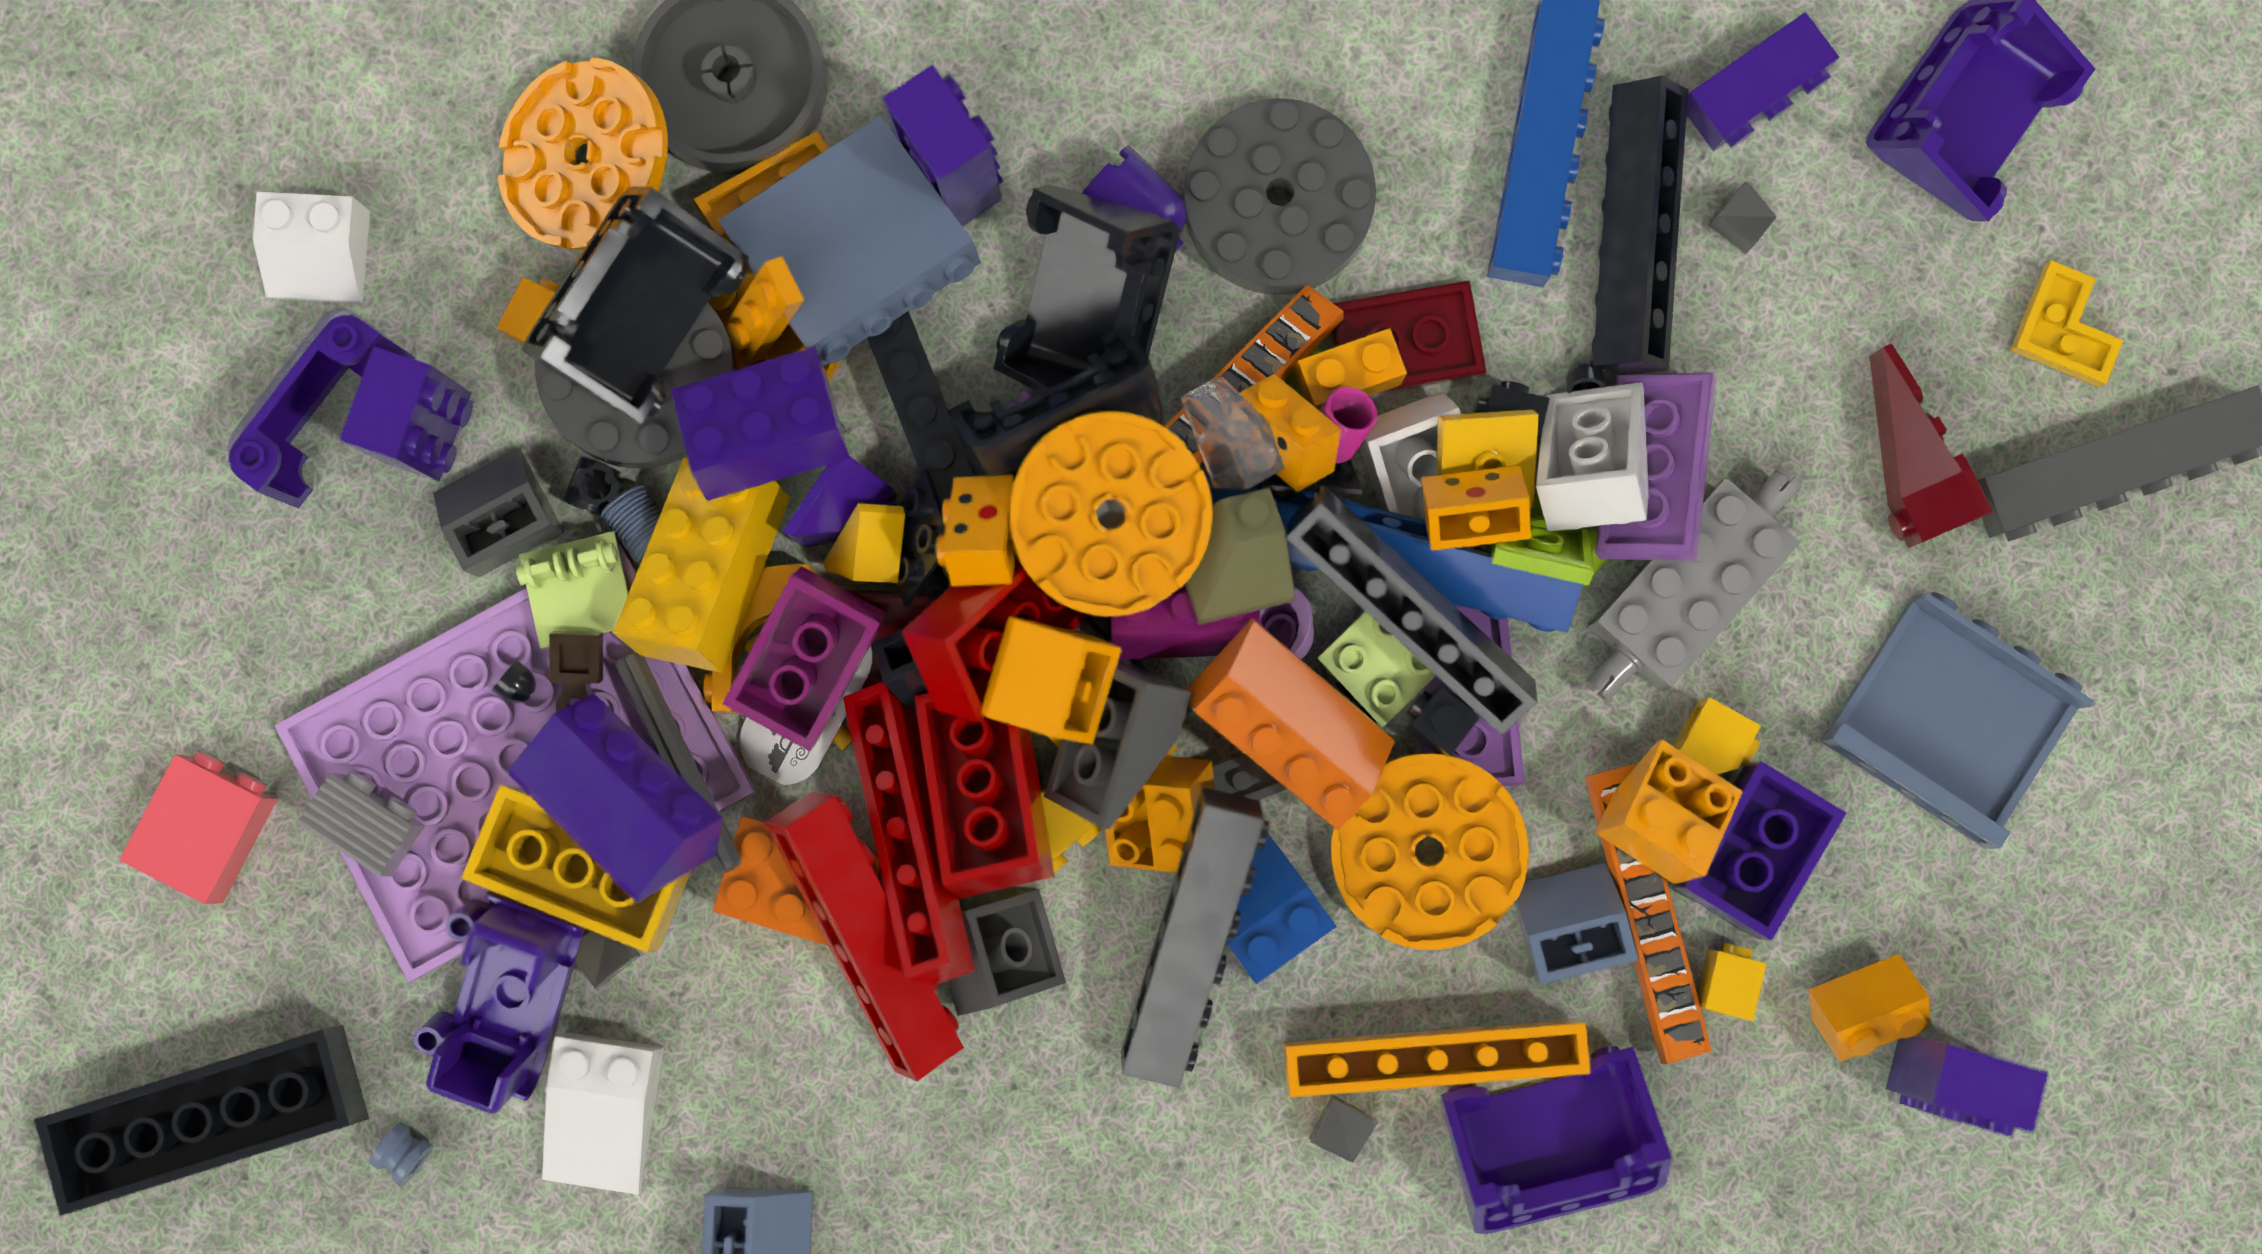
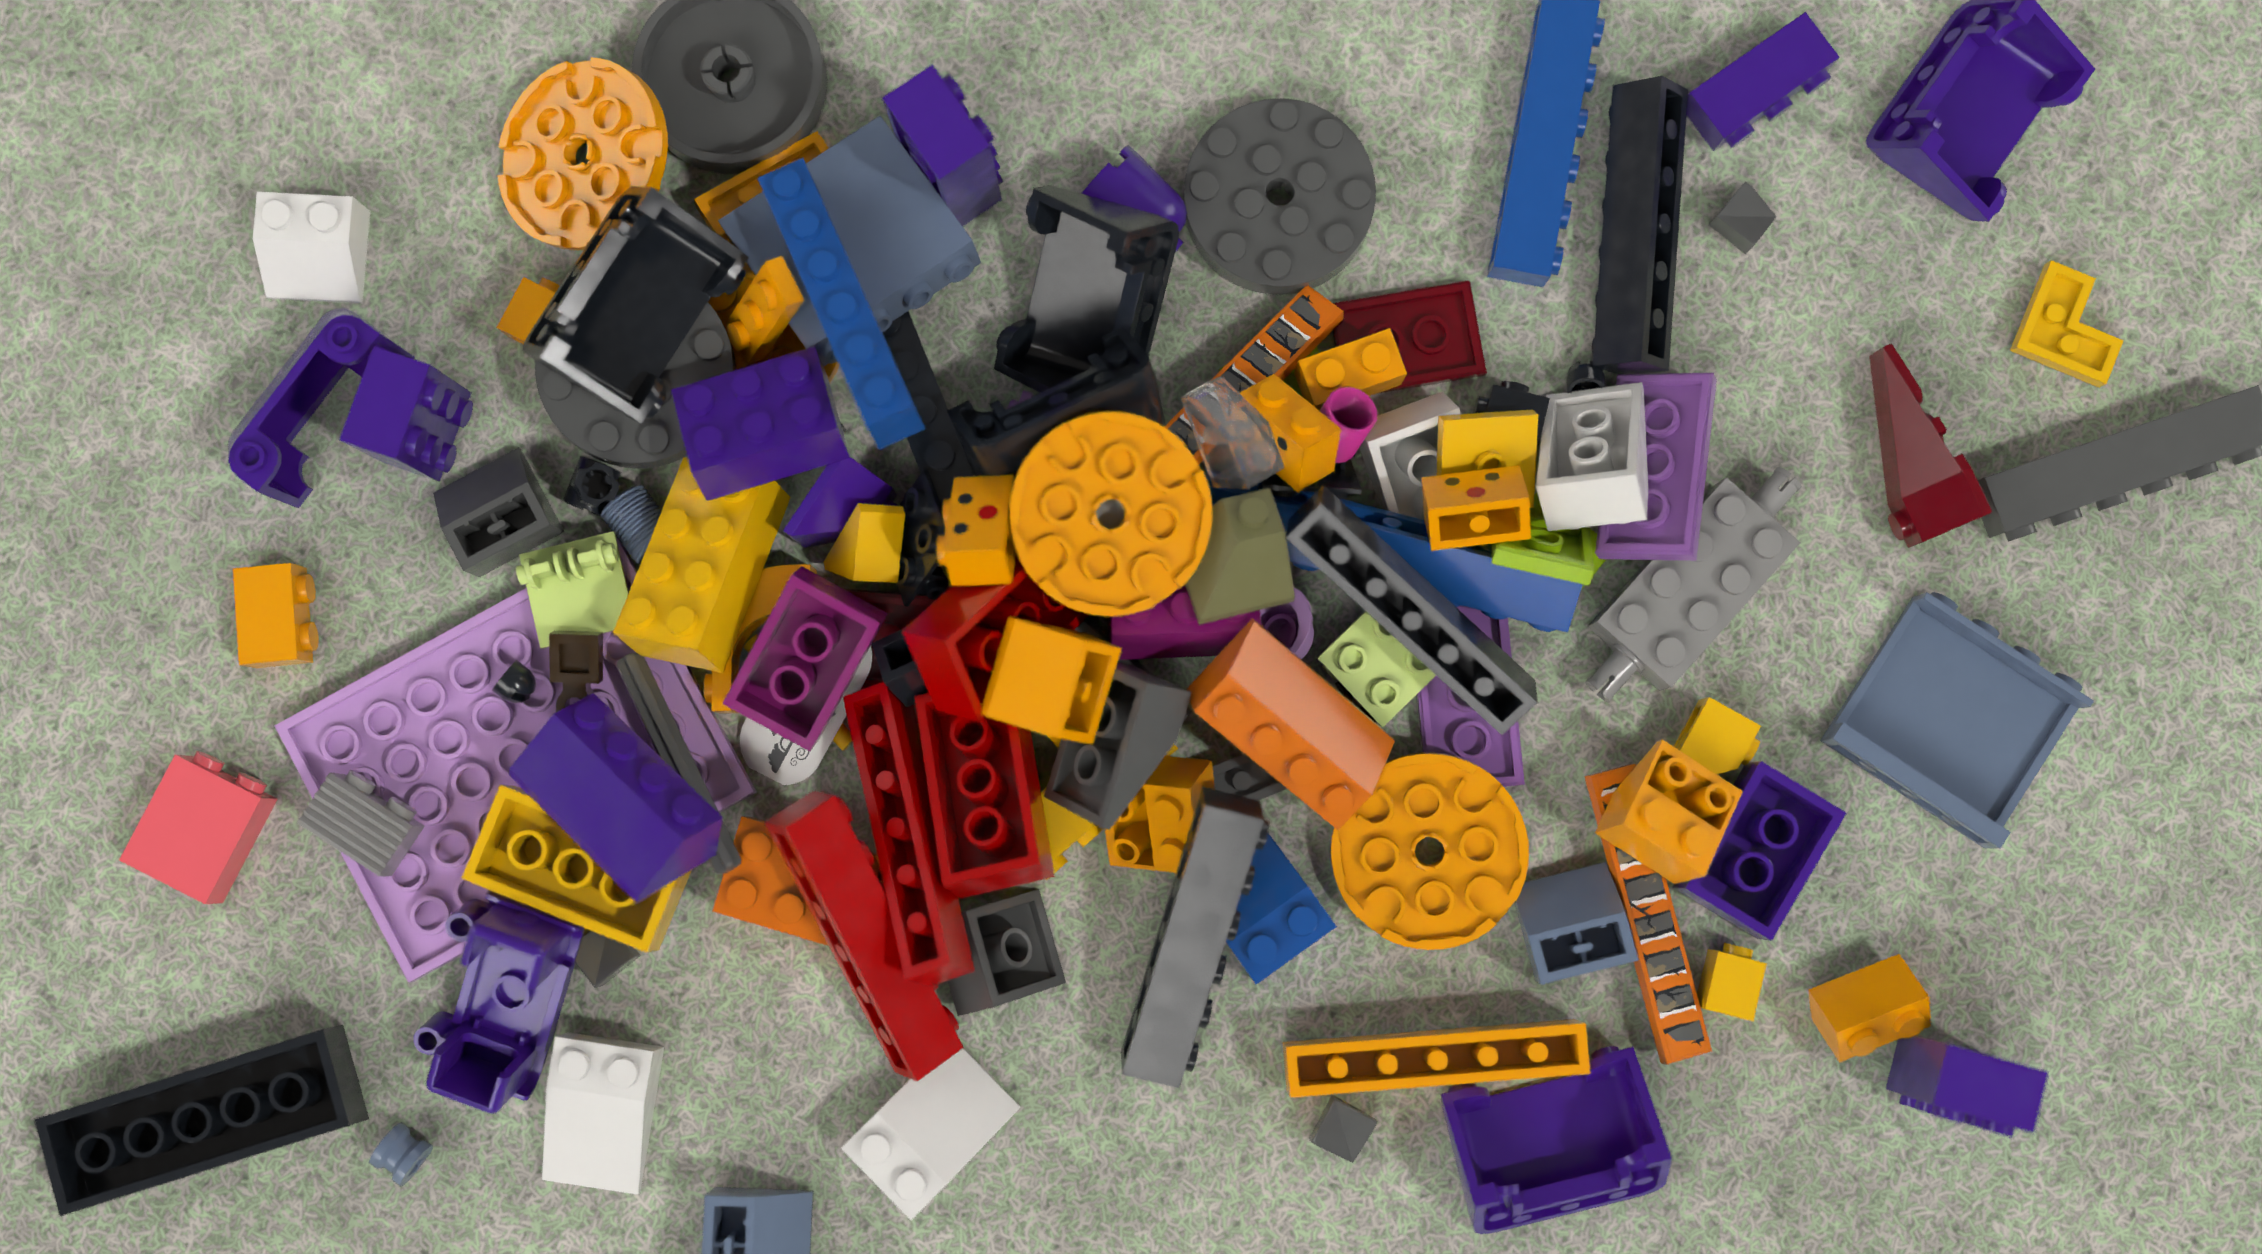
black brick [1405,686,1480,757] -> none
none -> light orange brick [233,563,319,668]
none -> blue brick [758,158,925,450]
none -> white slope [841,1048,1021,1220]

